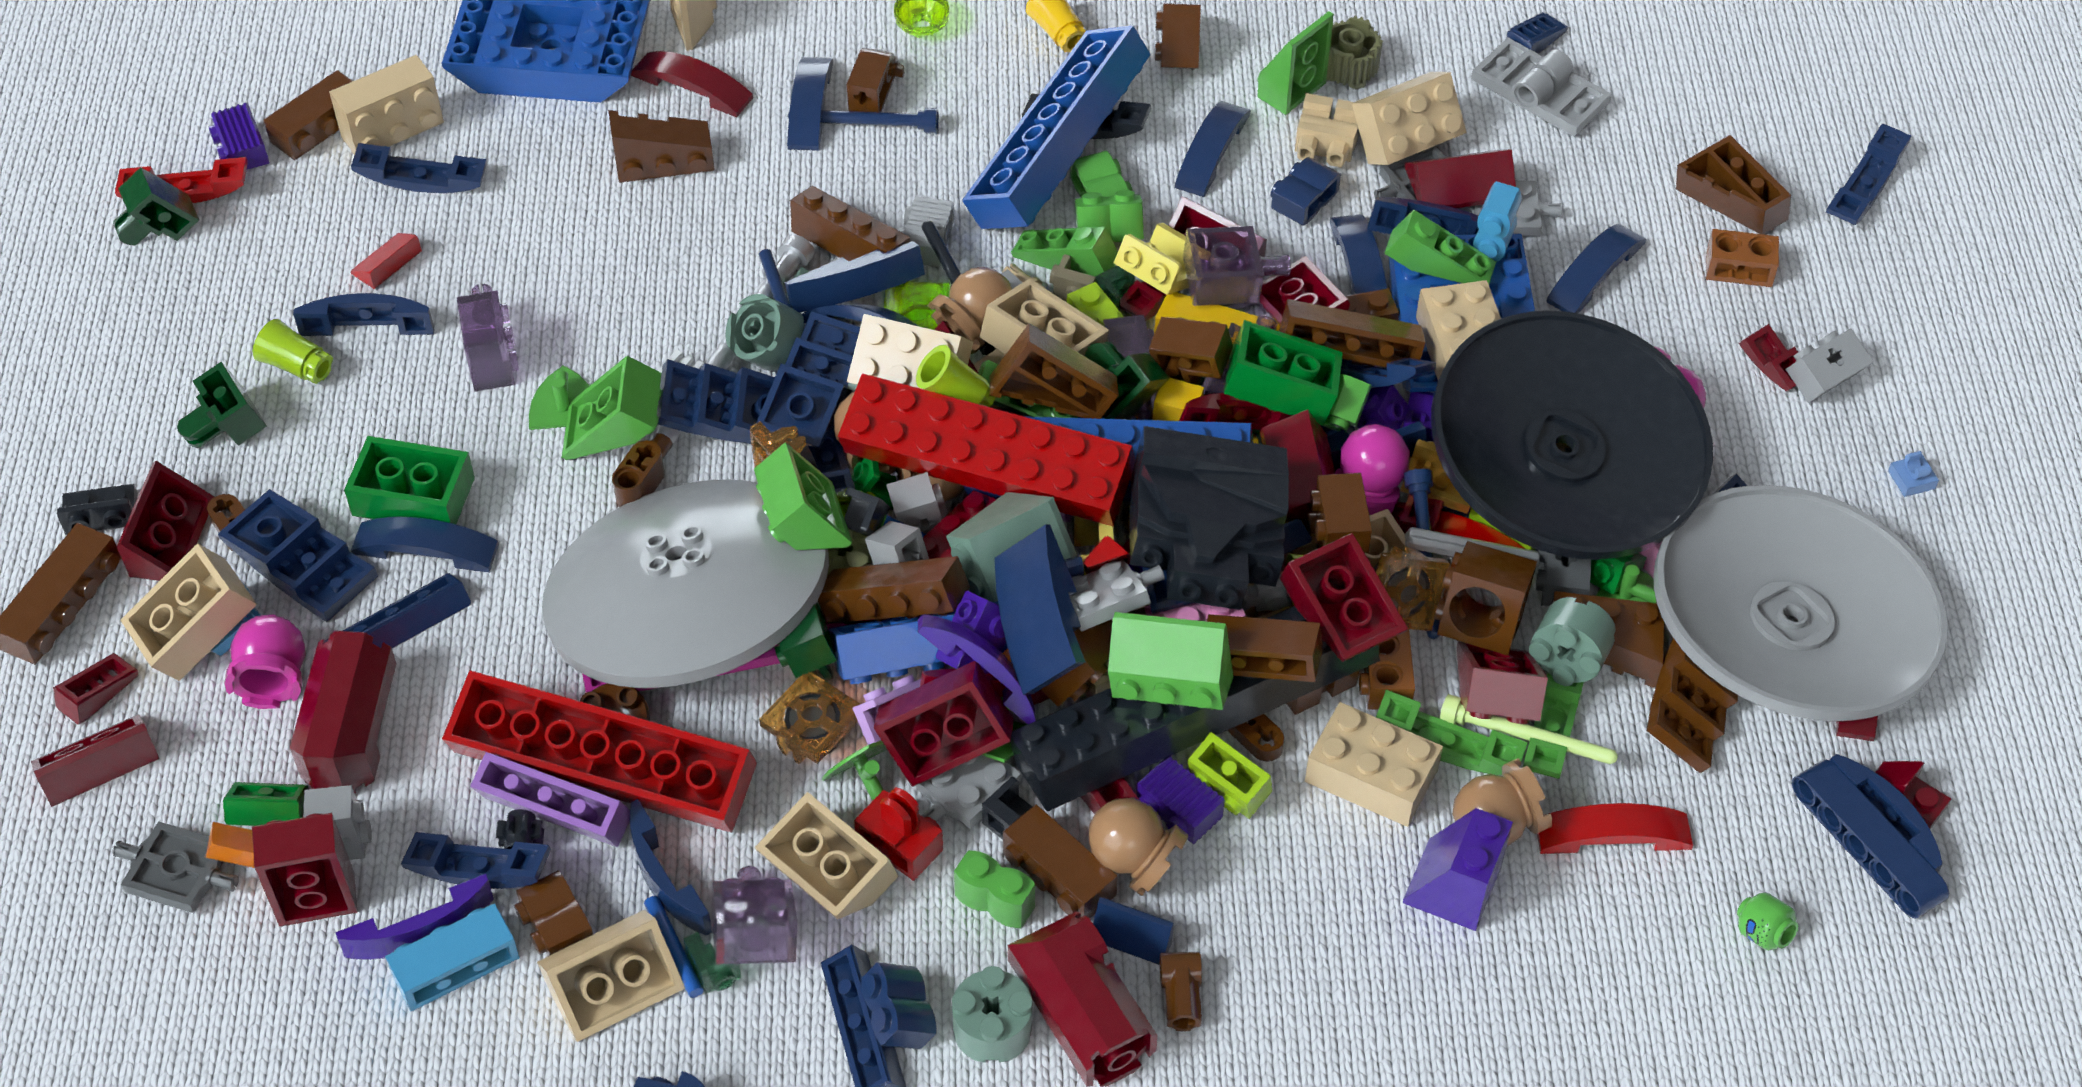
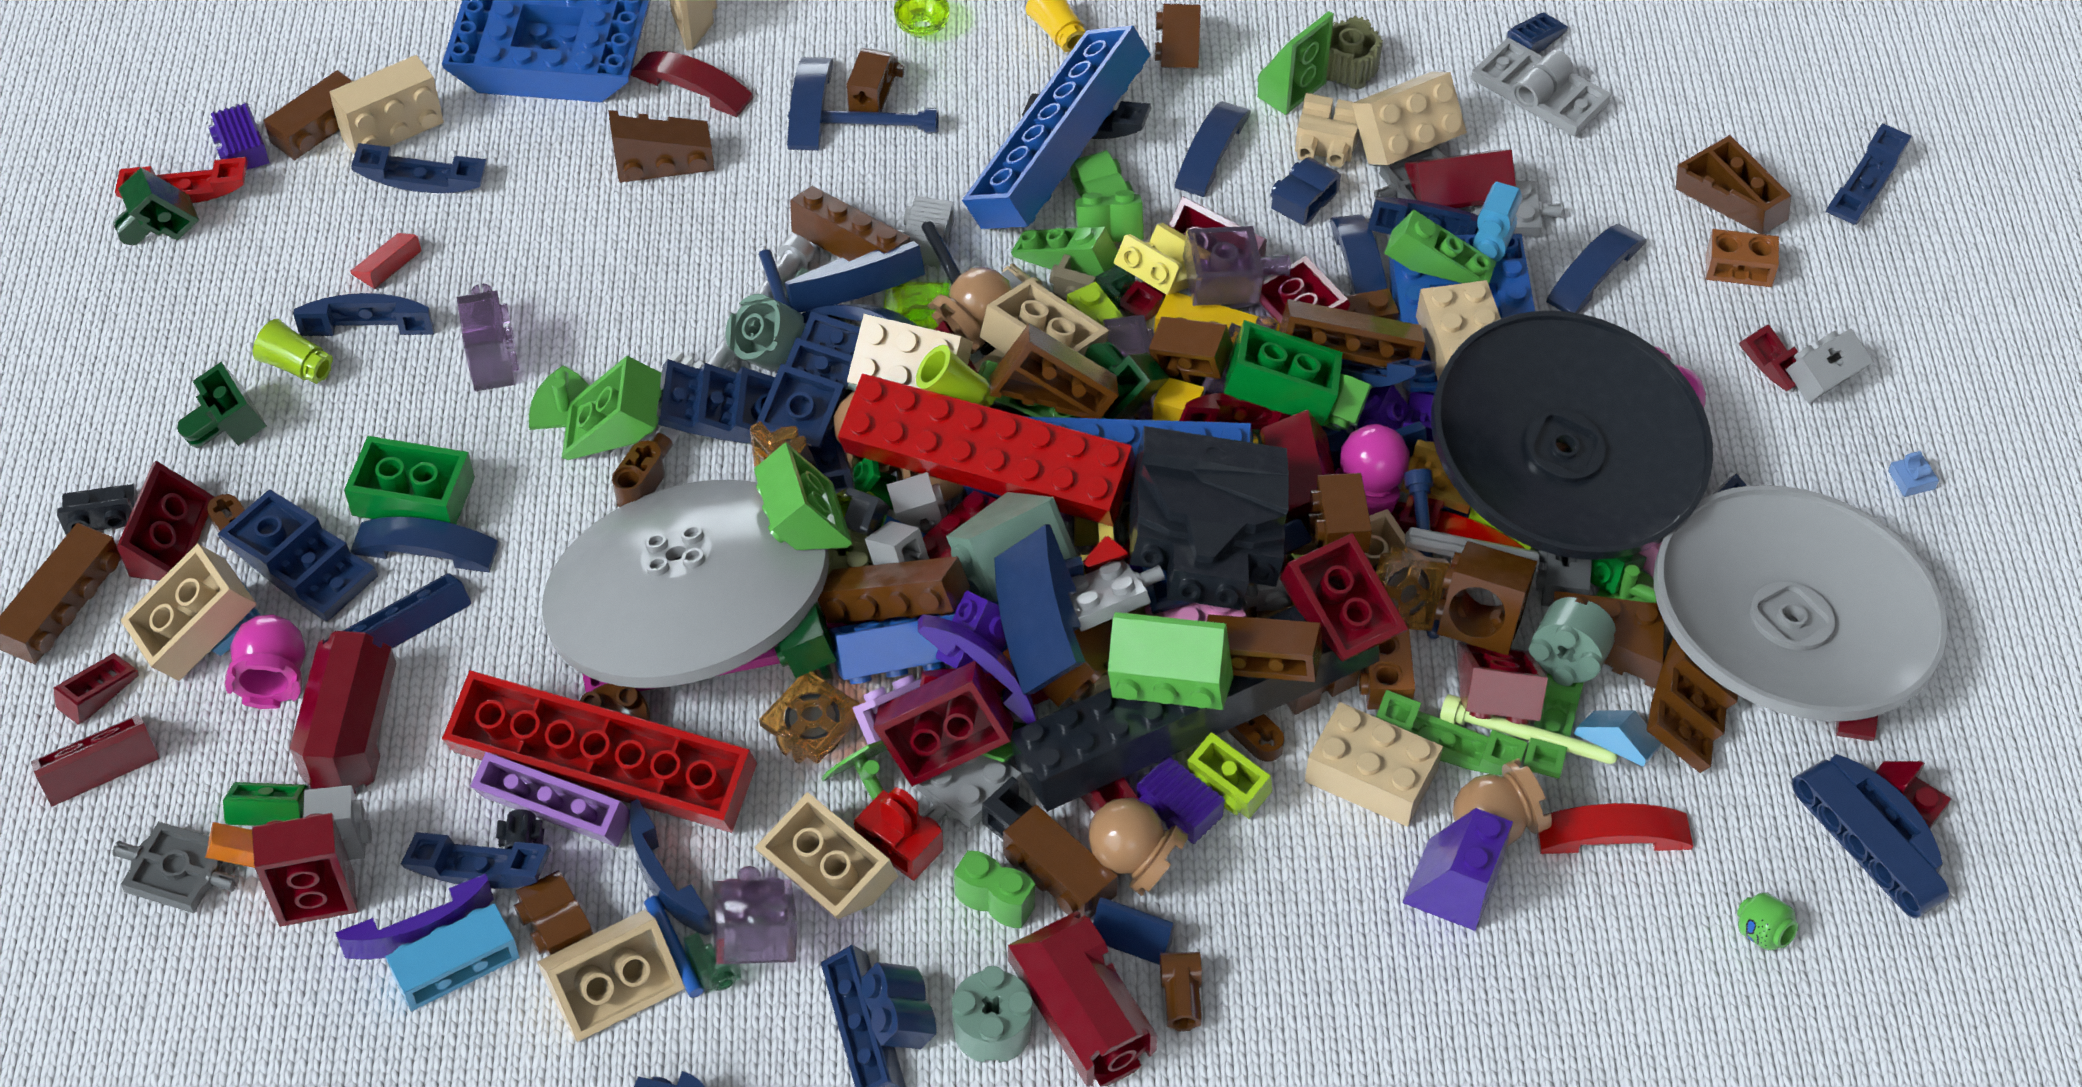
none -> dark azure slope [1574,710,1662,767]

